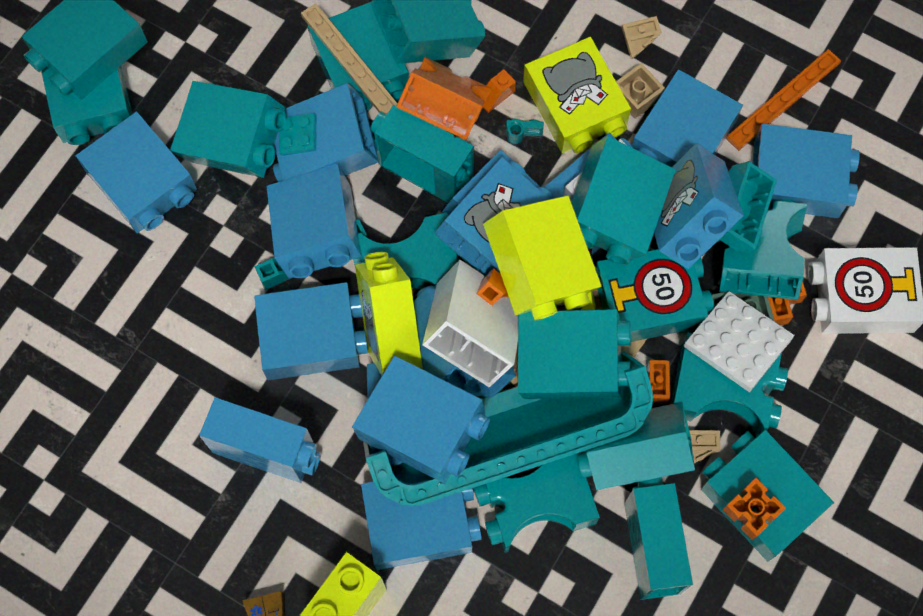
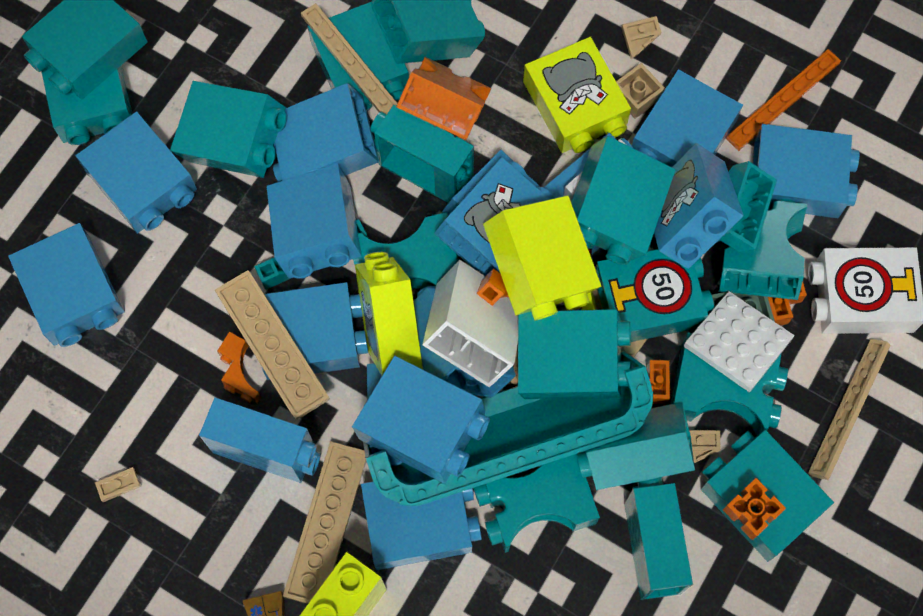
teal plate [279,113,317,156] -> none
orange slope [483,69,516,113] -> none
teal plate [506,119,544,144] -> none
none -> dark azure brick [8,223,124,347]
none -> tan plate [95,467,141,502]
none -> tan plate [215,270,330,421]
none -> orange arch [217,332,261,403]
none -> tan plate [283,441,366,604]
none -> tan plate [808,339,891,480]

